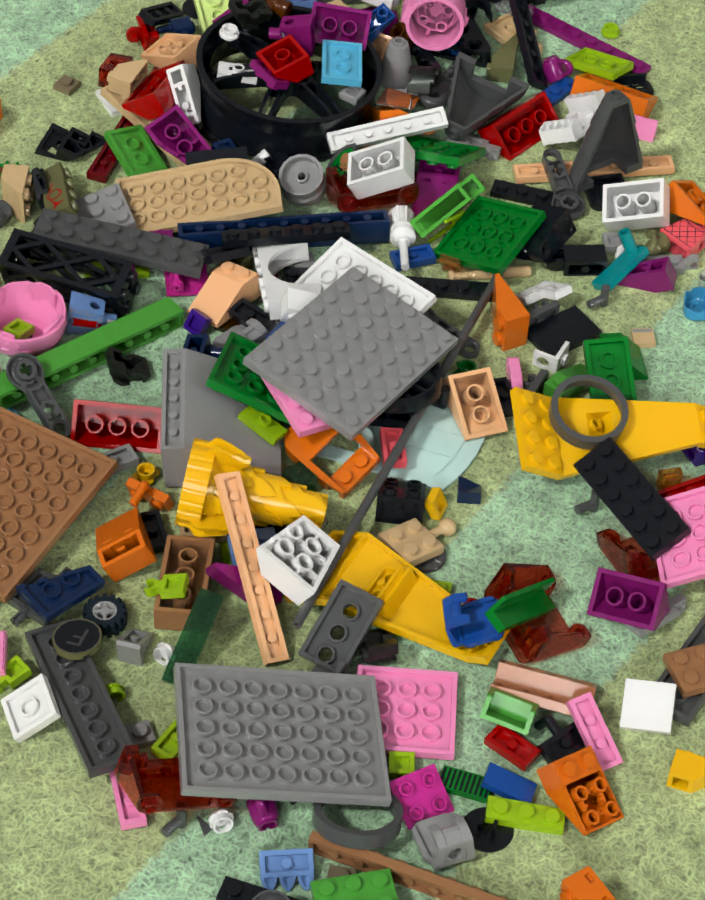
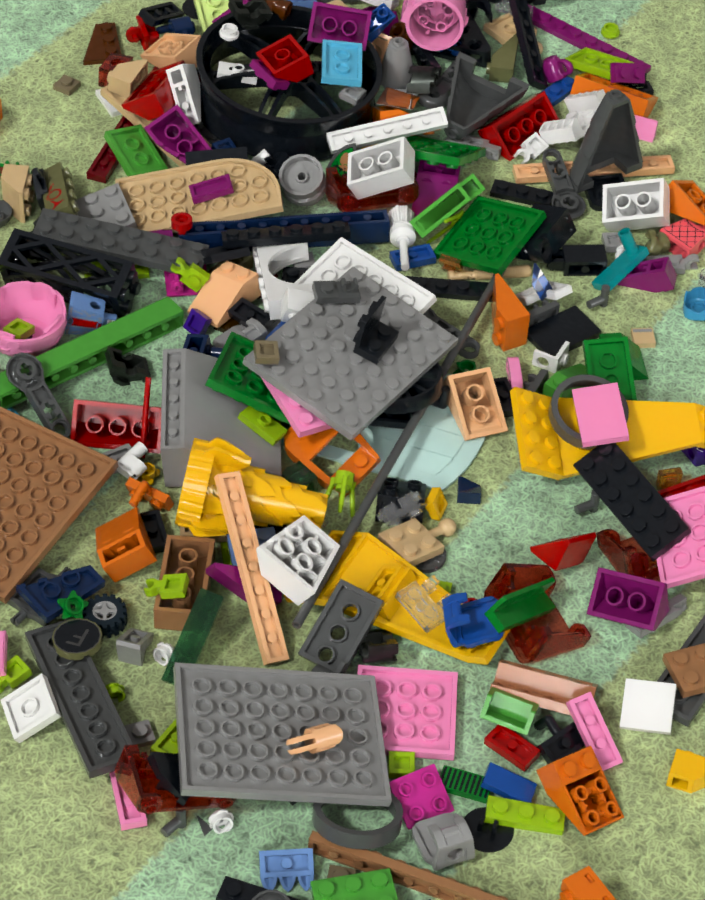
black slope [35,123,106,161] -> none
magenta piece [246,799,279,831] -> none
magenta torso [269,14,316,57] -> none
coral plate [379,427,407,468] -> none
none -> green plate [57,590,89,620]
none -> reddish brown wing [83,22,122,65]
none -> white piece [116,441,148,479]
none -> red axle [141,377,151,458]
none -> black slope [147,752,190,806]
none -> lime plate [170,257,210,293]
none -> red tile [171,212,193,235]
none -> magenta tile [189,174,234,205]
none -> dark tan plate [253,340,280,365]
none -> light nougat arm [286,723,343,755]
none -> dark grey plate [312,278,361,304]
none -> lime plant [325,470,356,518]
none -> black bracket [353,295,399,365]
none -> clear hinge [376,491,427,529]
none -> clear plate [395,575,451,633]
none -> white plate [513,132,549,164]
none -> red slope [530,532,596,571]
none -> sticker [532,263,553,301]
none -> bright pink tile [572,383,629,447]
none -> magenta plate [610,62,645,84]

